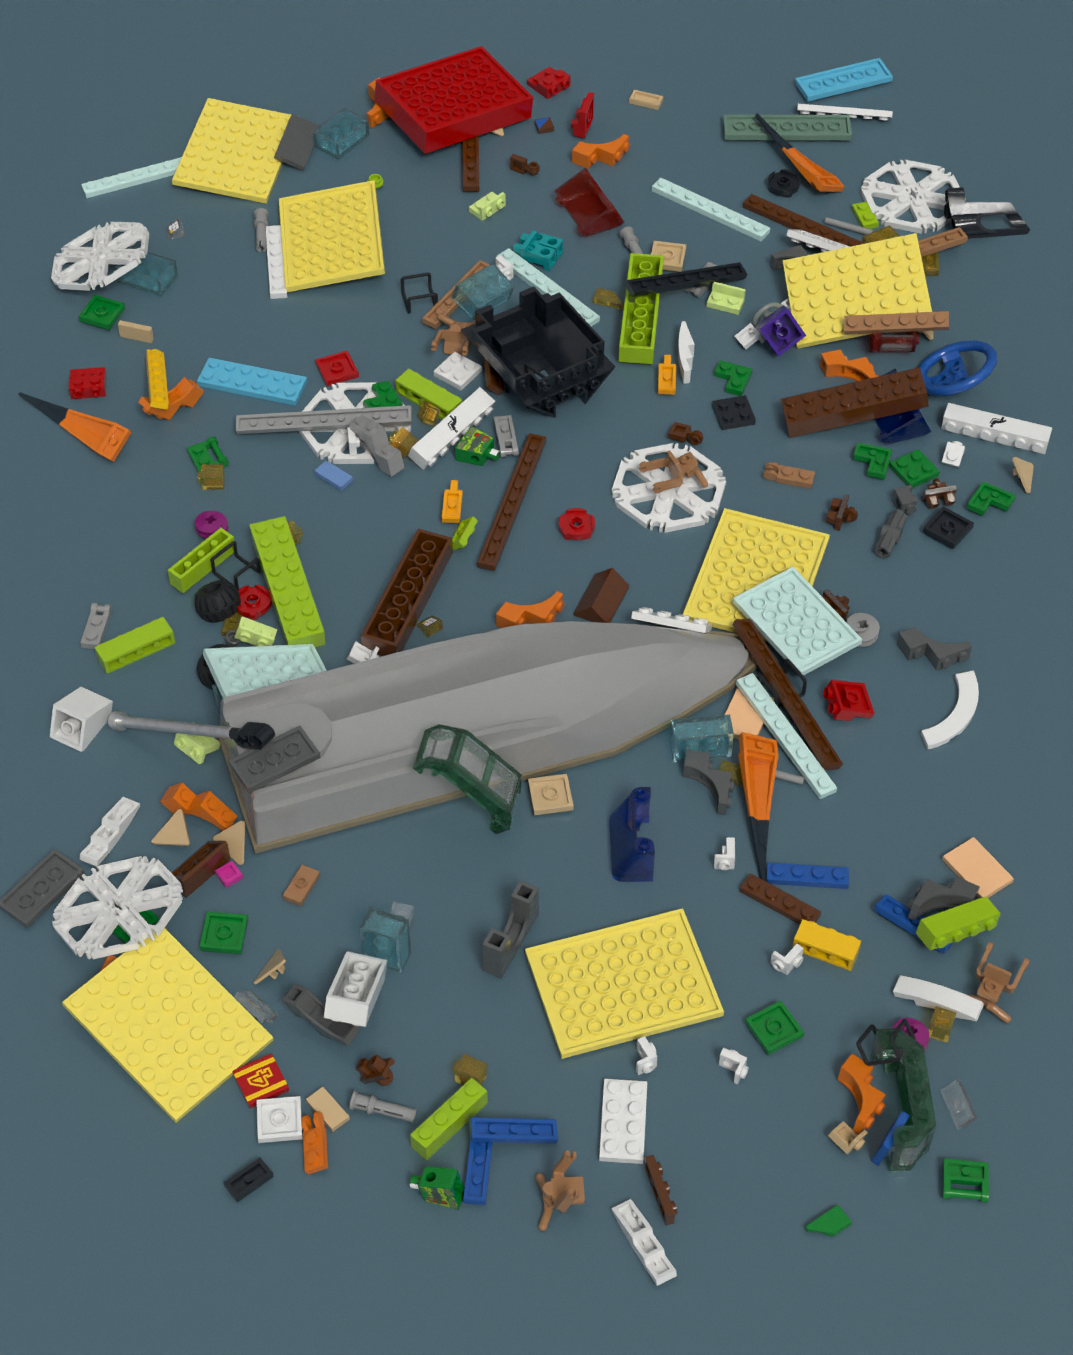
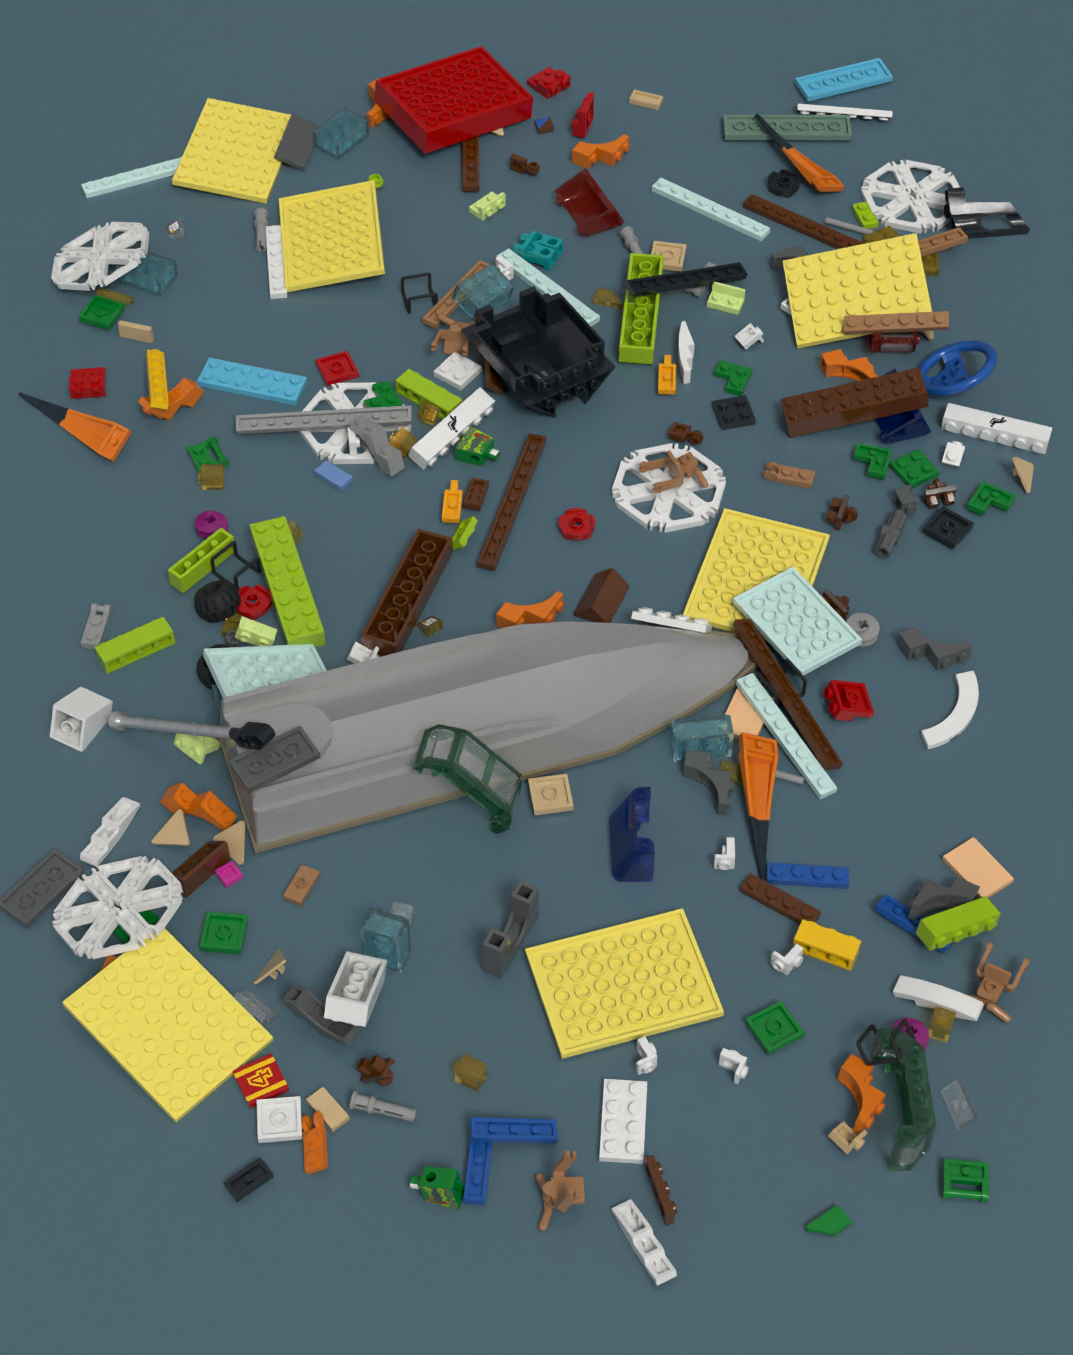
lime brick [410,1078,488,1161] -> none
light grey plate [494,415,519,458] -> none
dark purple piece [753,302,806,356] -> none
white plate [786,229,850,252] -> none
blue tile [872,1111,910,1166] -> none
none -> clear yellow tile [96,288,135,304]
none -> reddish brown plate [463,478,489,511]

